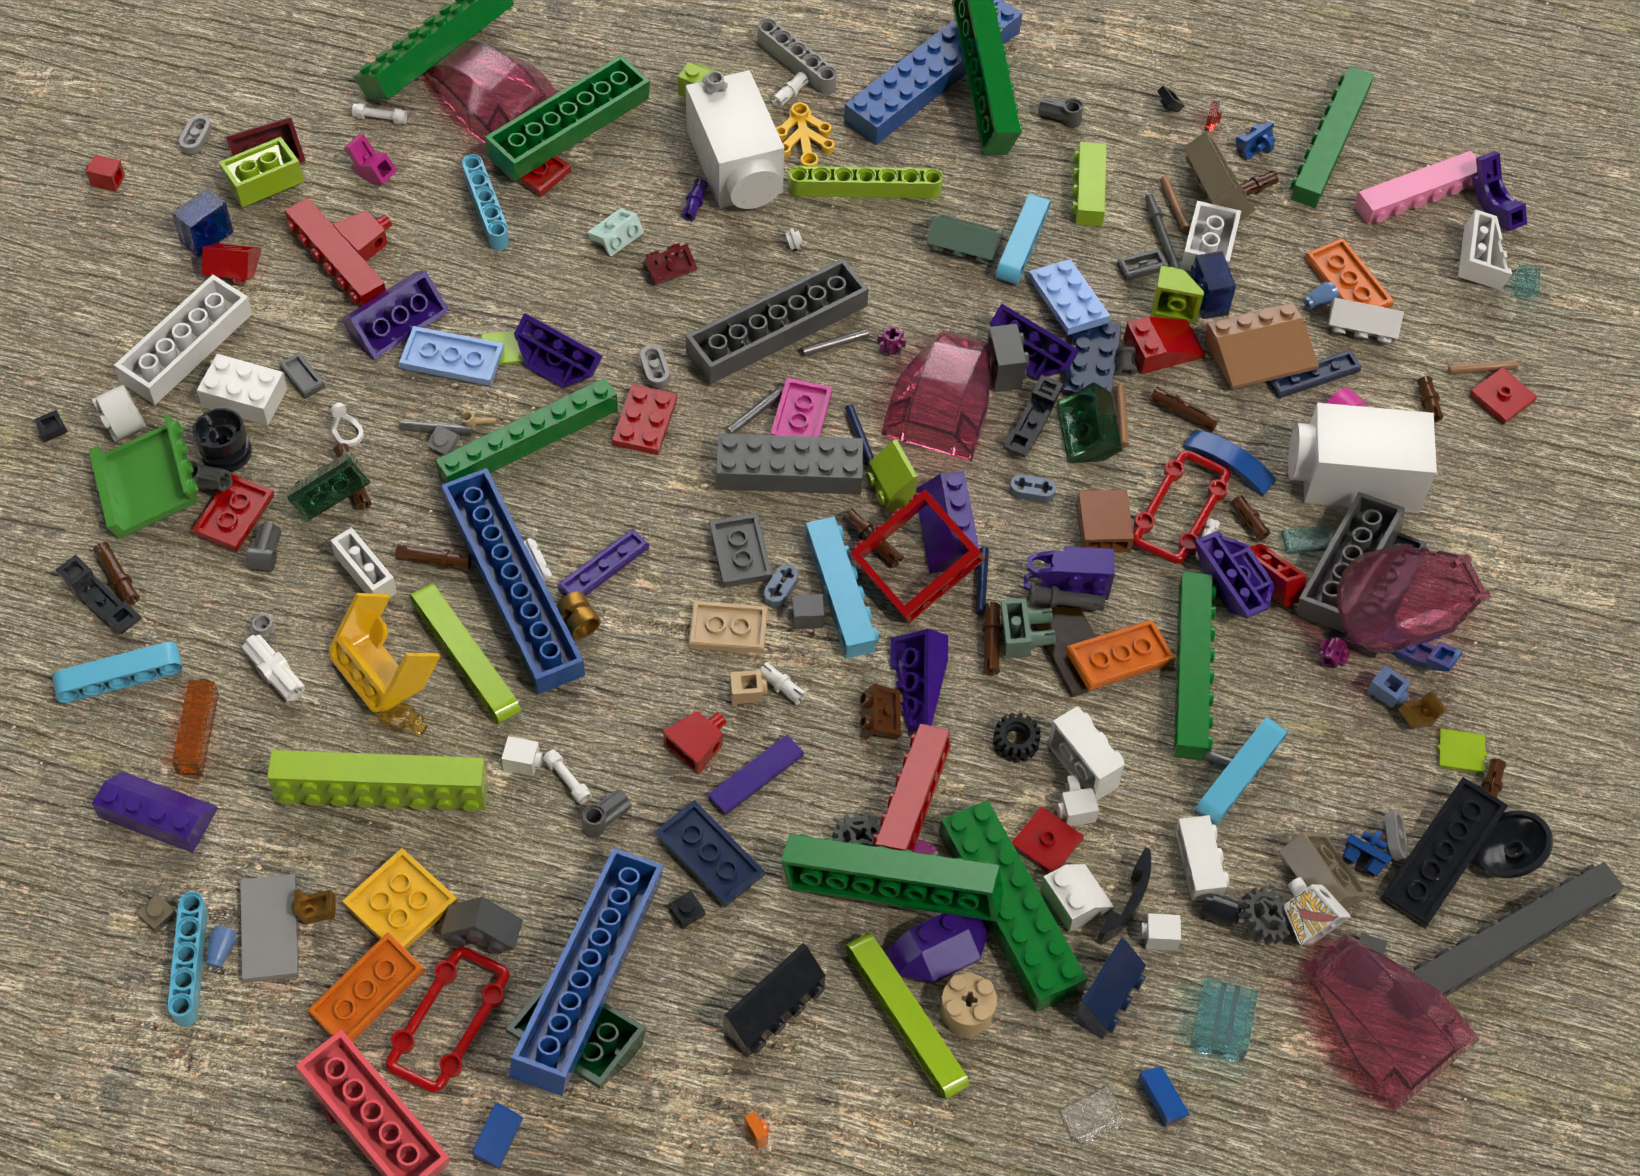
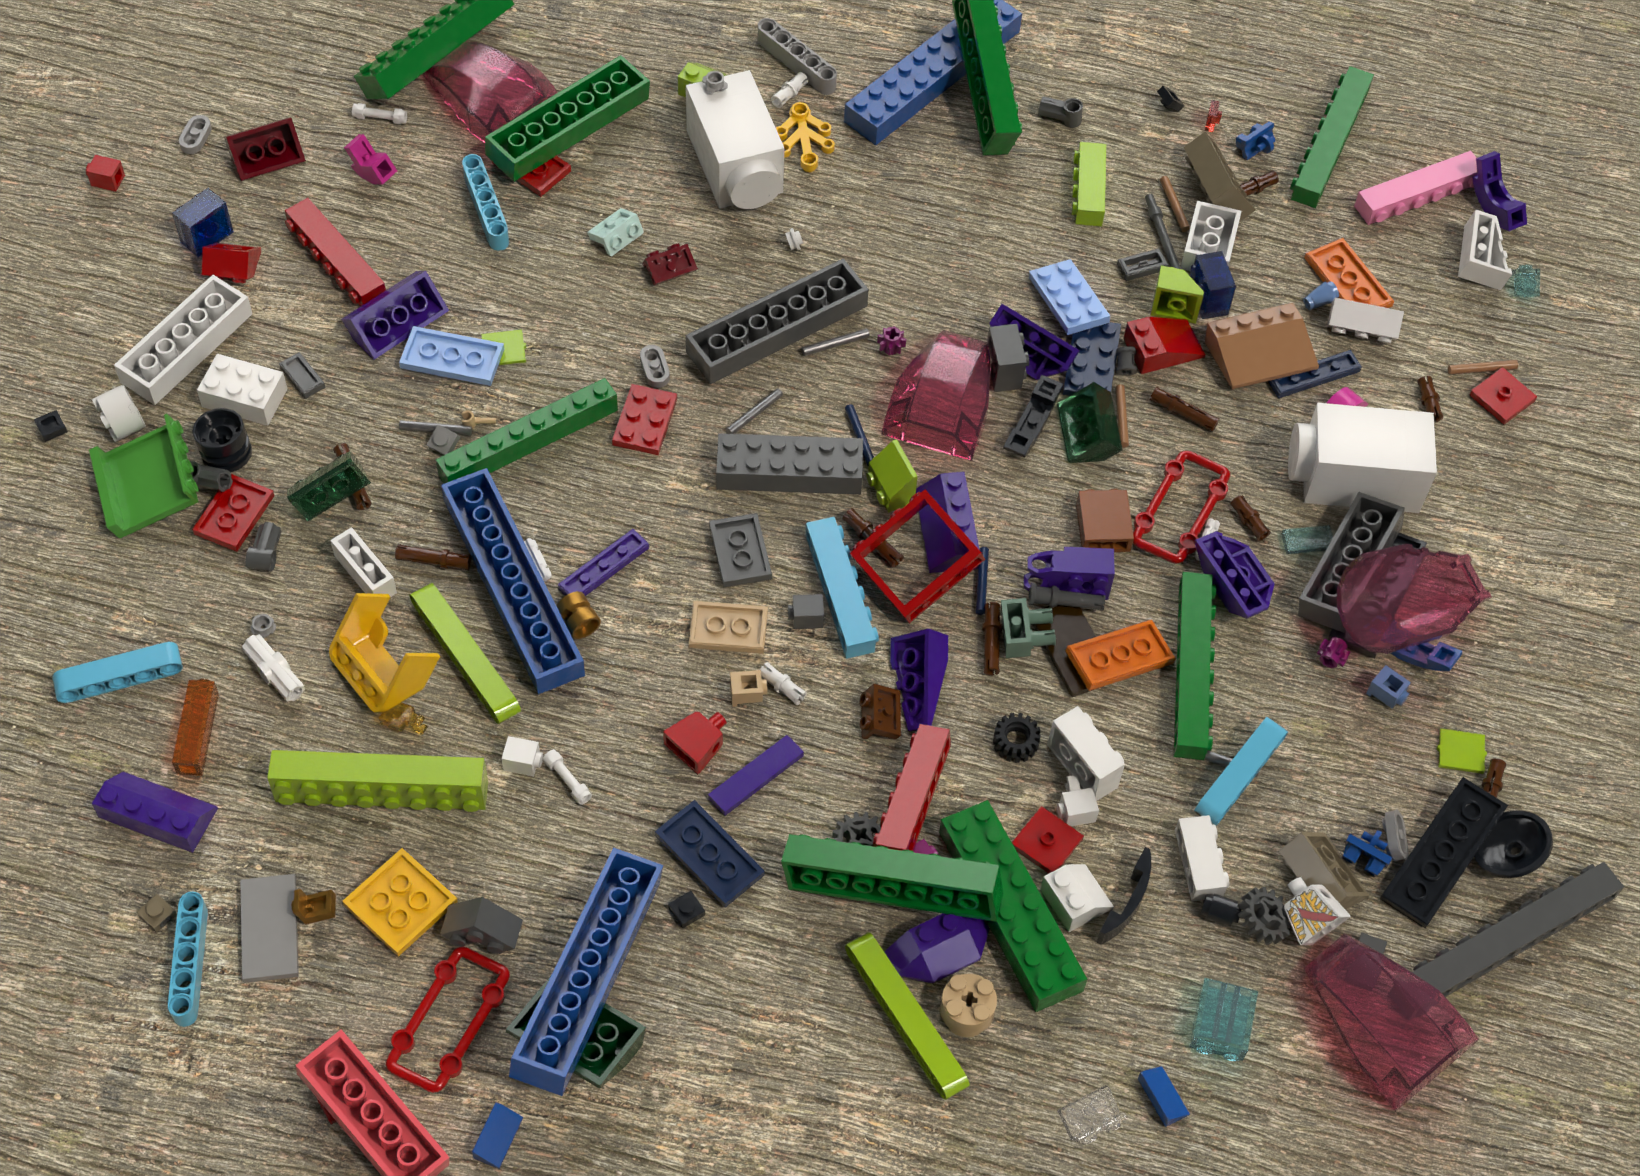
black slope [56,555,142,634] -> none
reddish brown pin [93,542,140,606] -> none
medium blue cone [206,926,237,969] -> none
lime slope [219,137,304,208] -> none
orange tile [307,932,426,1042] -> none
white piece [330,403,364,447] -> none
torso [333,211,392,261] -> none
dark purple wedge [514,313,603,388] -> none
dark grey piece [582,789,632,837] -> none
dark purple pin [681,178,708,221] -> none
black slope [724,943,826,1058] -> none
orange plate [744,1111,770,1149] -> none
sand blue beam [764,565,798,608] -> none
dark pink plate [770,378,833,437] -> none
lime beam [788,166,943,199] -> none
sand green slope [926,214,1004,263] -> none
medium azure beam [995,193,1051,285] -> none
sand blue beam [1010,475,1056,503] -> none
dark blue slope [1074,938,1146,1040] -> none
white brick [1140,913,1181,951] -> none
blue slope [1182,430,1276,497] -> none
red slope [1250,544,1307,607] -> none
pearl gold bracket [1399,691,1446,729] -> none

